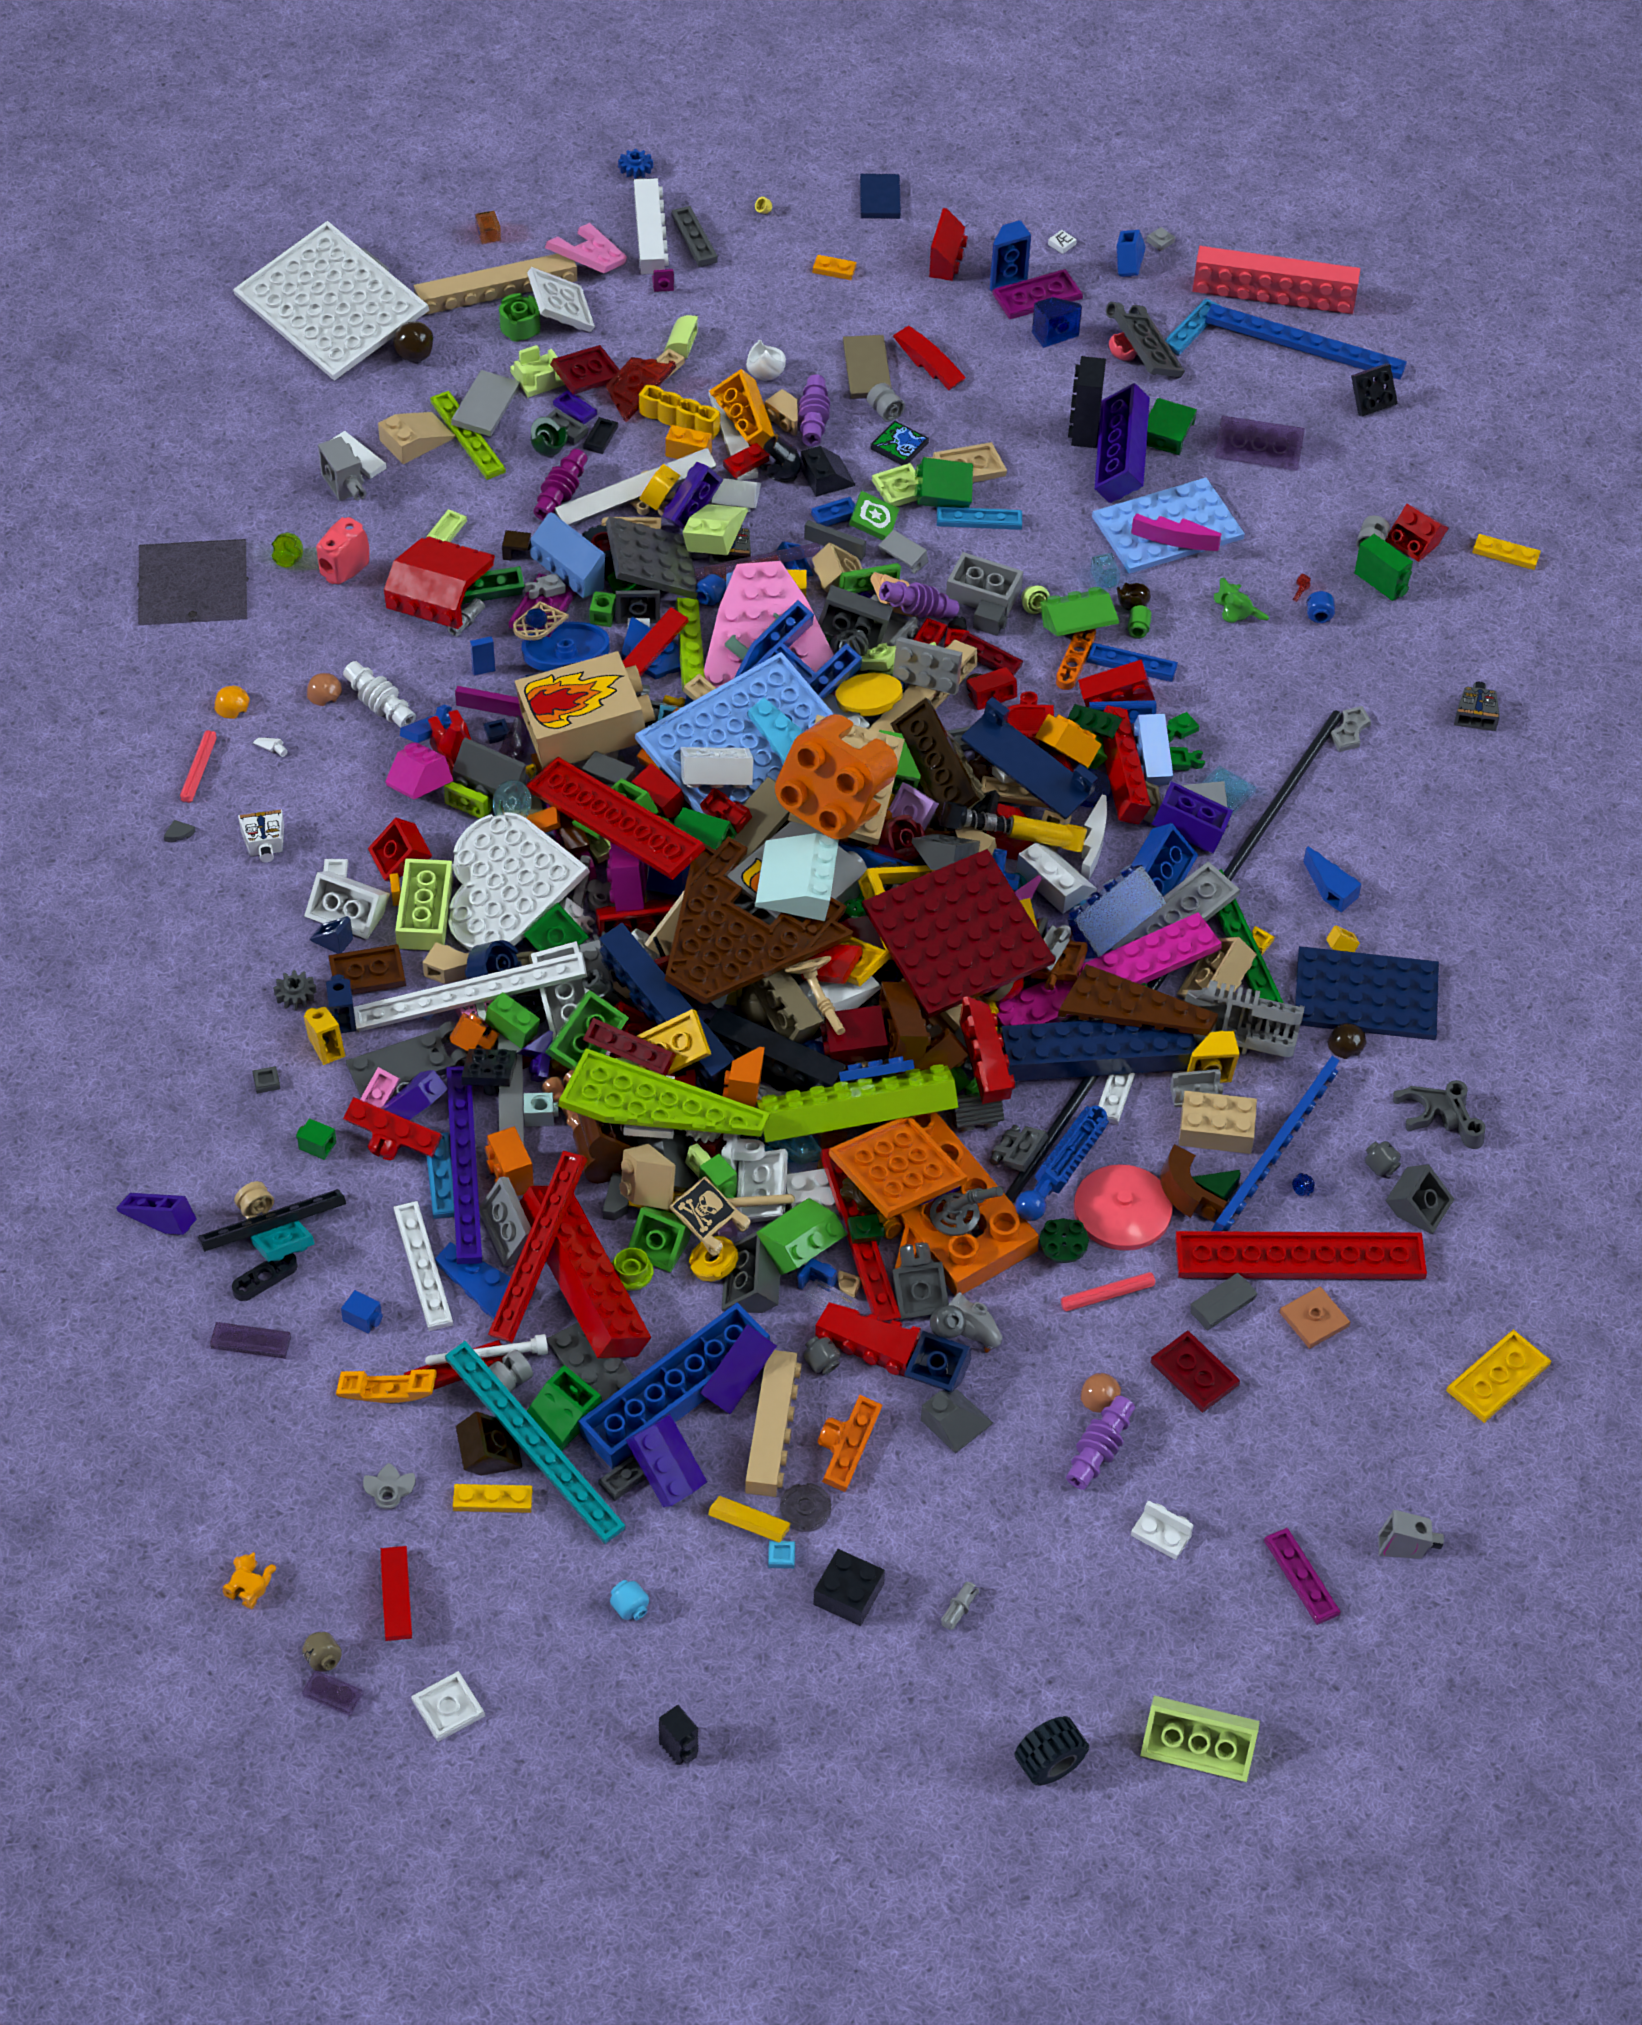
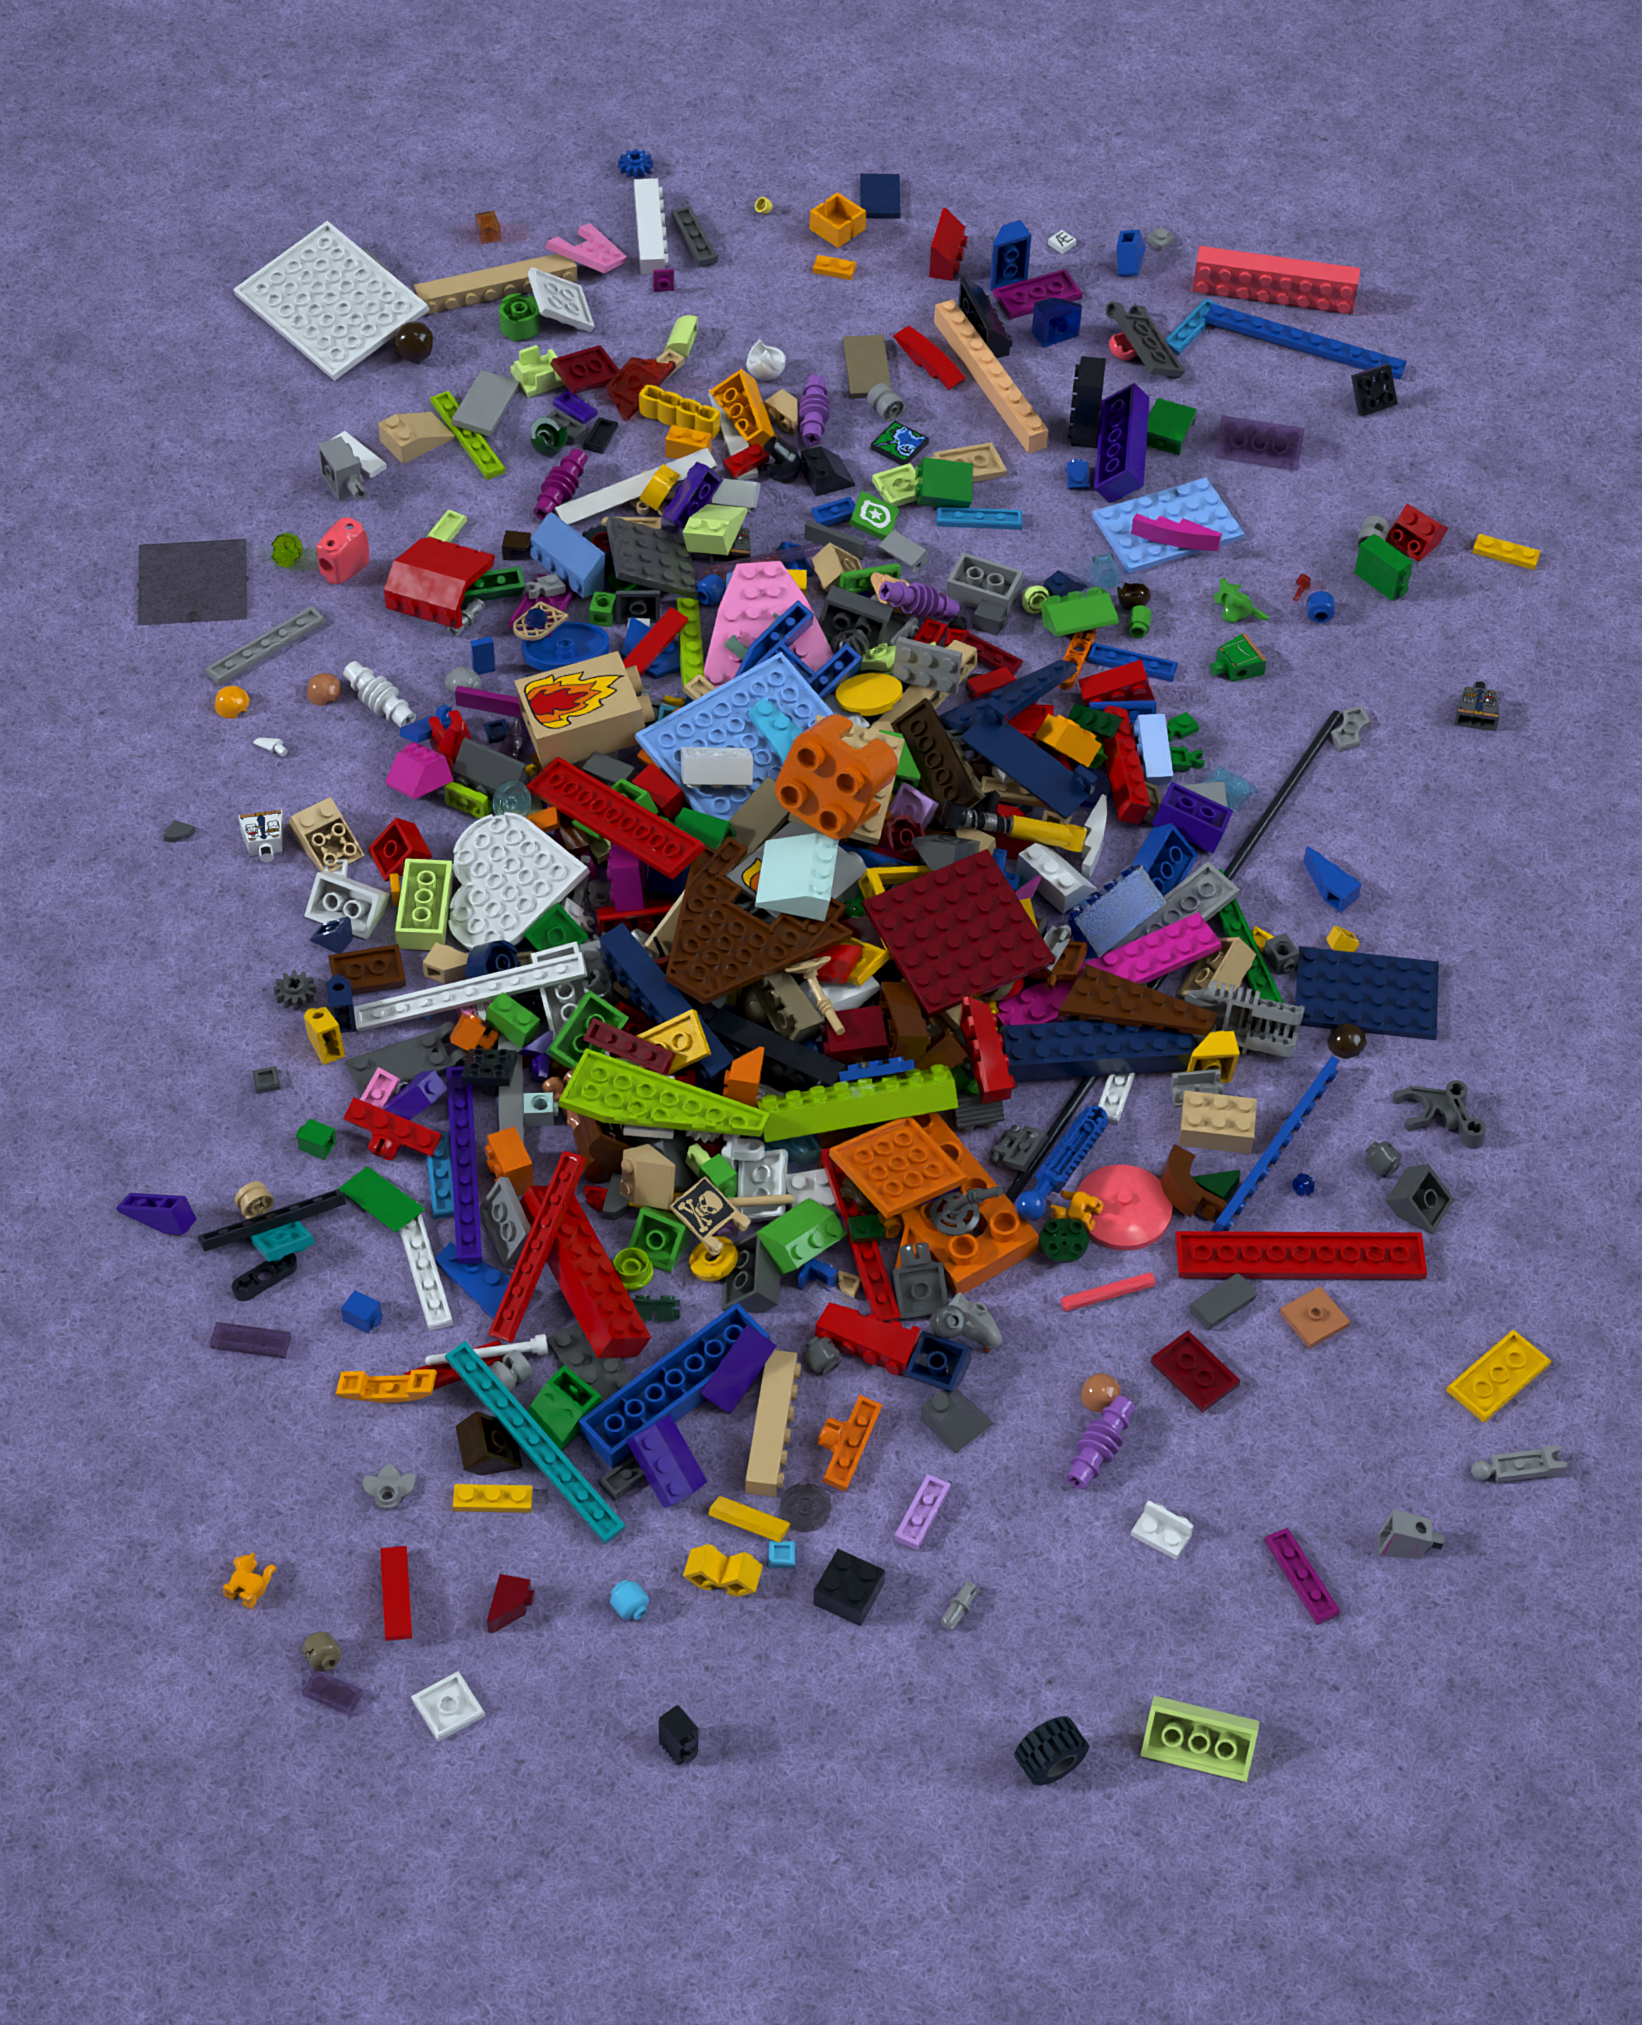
coral axle [180,730,217,803] -> none
red piece [700,788,752,834] -> none
none -> light grey tile [205,606,326,686]
none -> tan slope [287,797,365,872]
none -> green piece [338,1166,425,1233]
none -> light grey hair [445,666,481,694]
none -> dark red slope [487,1574,535,1633]
none -> red tile [584,1185,608,1213]
none -> clear green hinge [631,1295,680,1322]
none -> yellow brick [683,1544,763,1597]
none -> light orange piece [809,192,866,248]
none -> lavender plate [894,1474,951,1550]
none -> light nougat brick [934,299,1048,453]
none -> dark blue wing [938,660,1078,732]
none -> black slope [958,276,1012,358]
none -> dark blue slope [1043,570,1087,597]
none -> light orange animal [1050,1190,1104,1231]
none -> blue bracket [1065,459,1089,489]
none -> green torso [1210,633,1267,682]
none -> dark grey brick [1263,933,1300,974]
none -> light grey plate [1471,1445,1567,1483]

